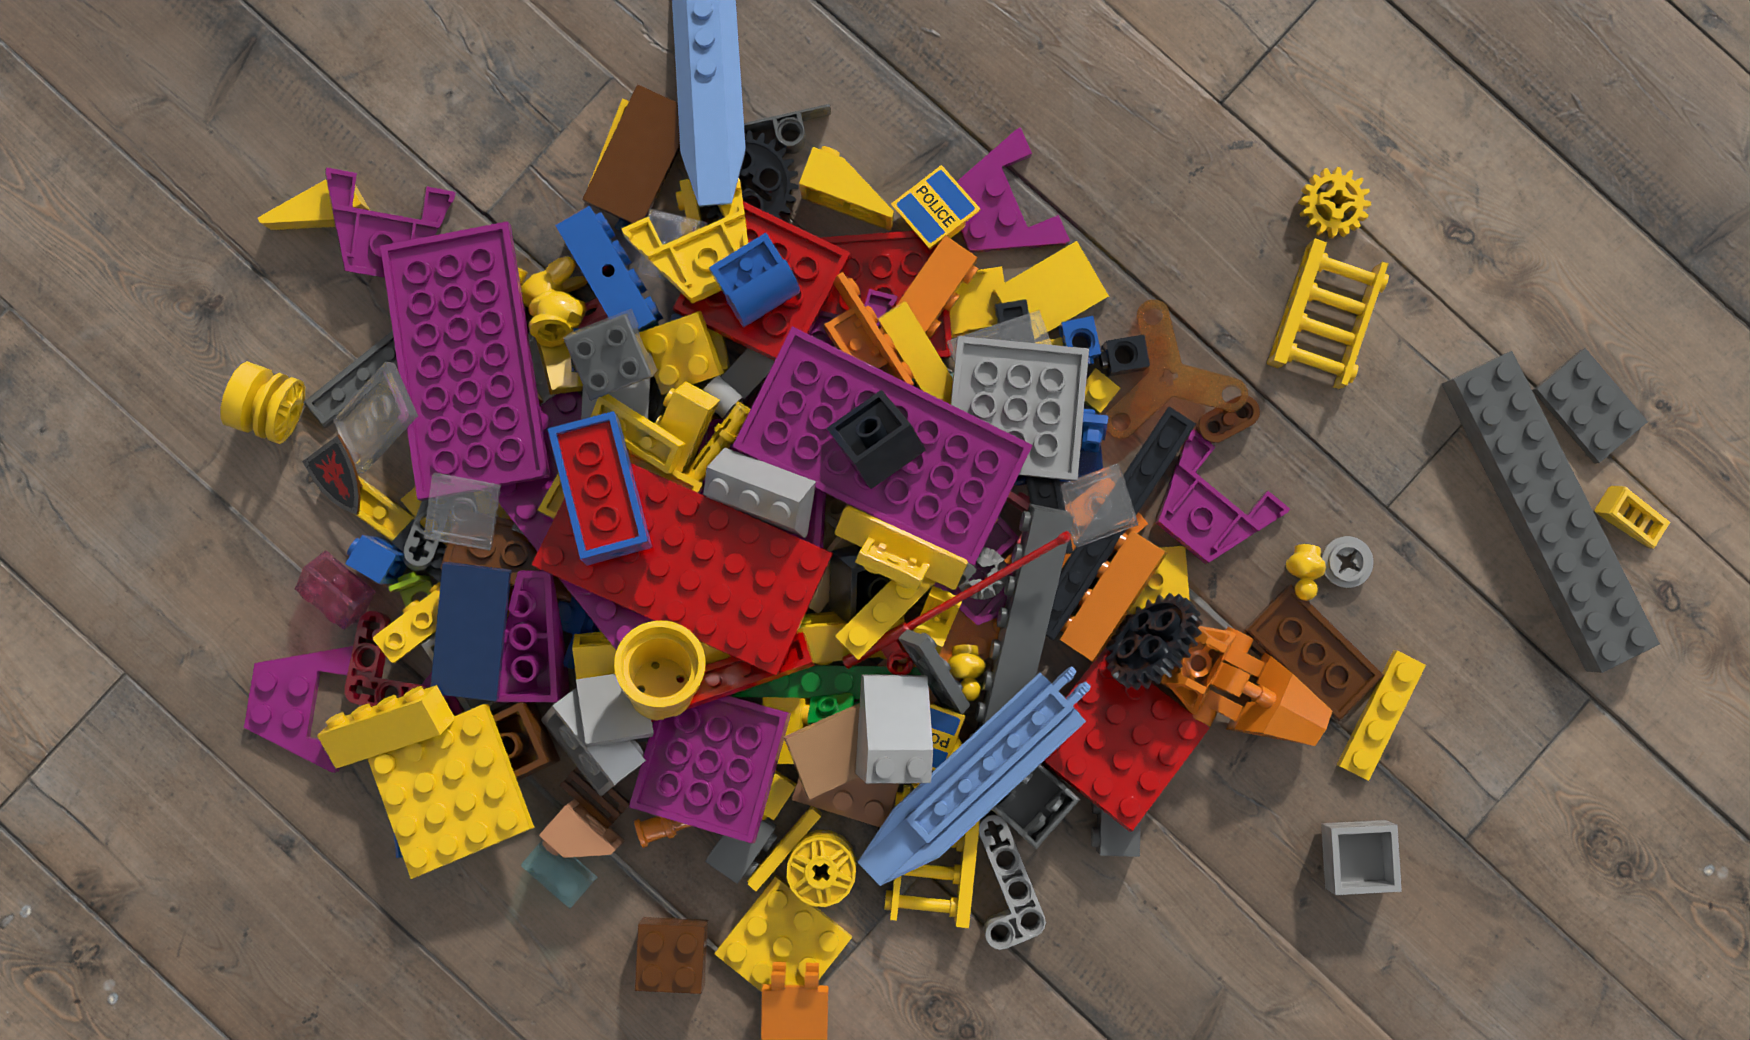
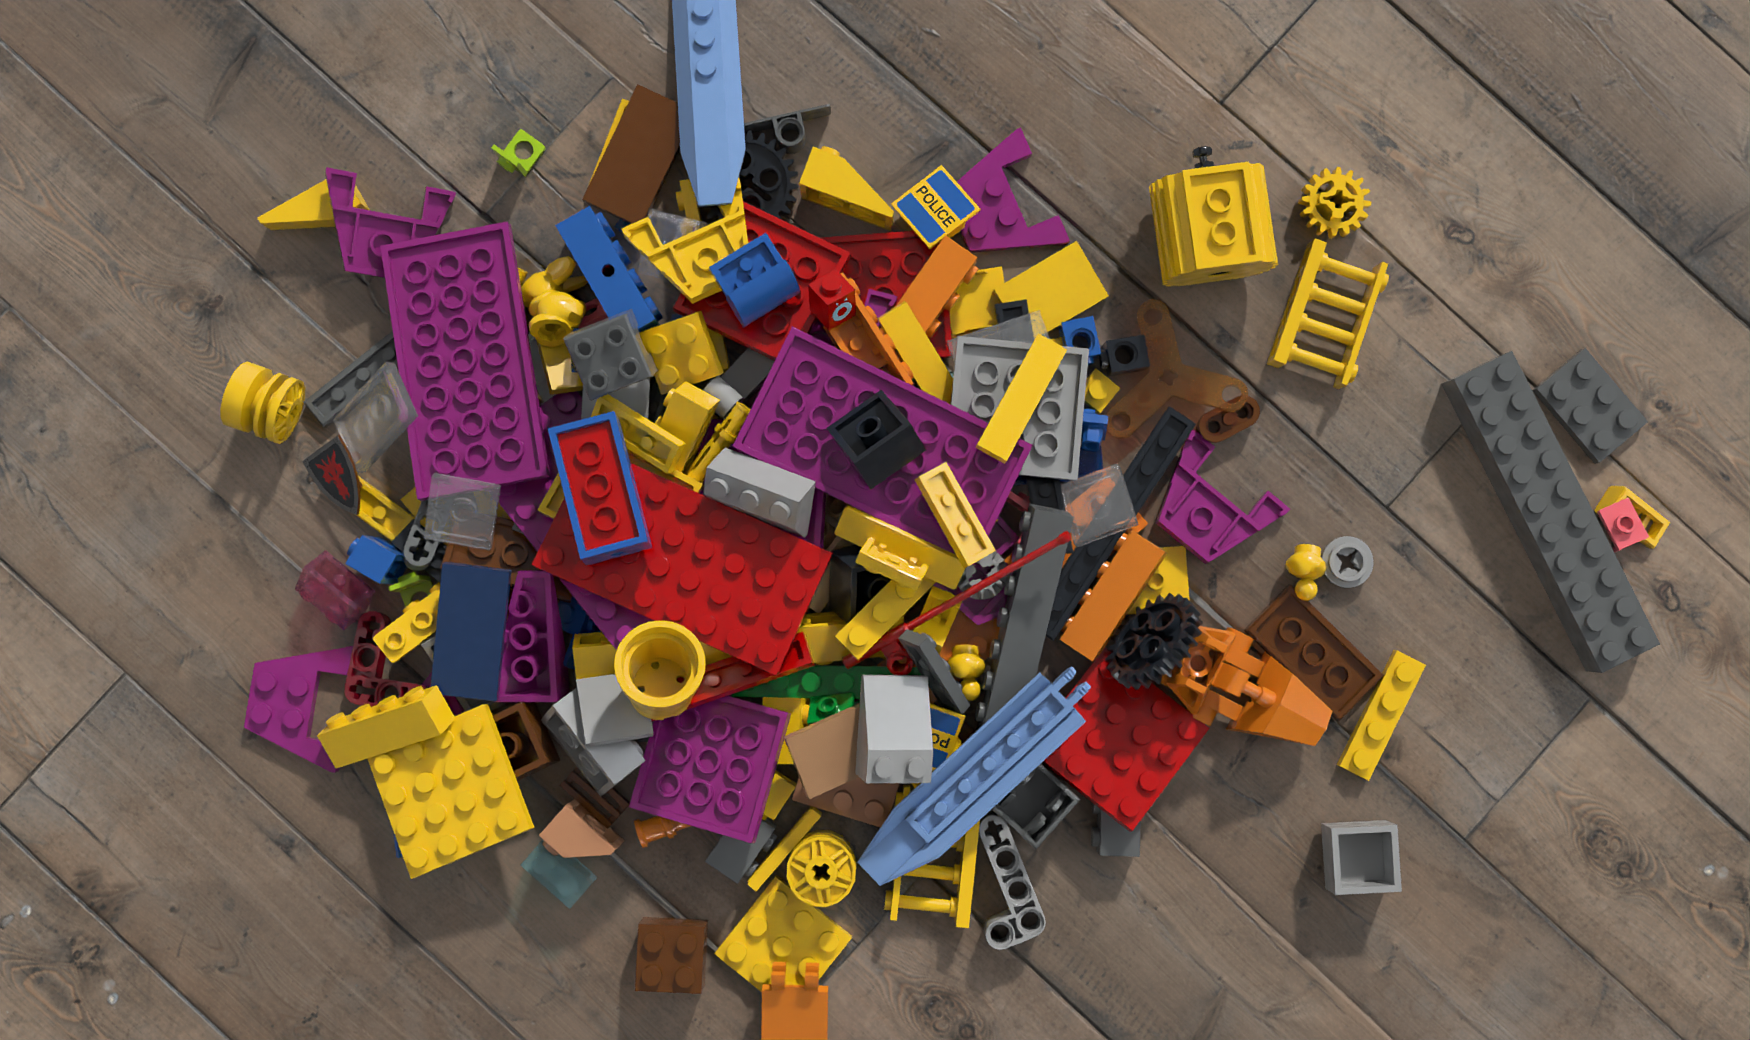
none -> lime bracket [491,129,546,177]
none -> red brick [808,269,856,331]
none -> yellow plate [914,462,996,568]
none -> yellow tile [975,333,1067,464]
none -> yellow piece [1149,146,1278,287]
none -> coral bracket [1597,498,1649,553]

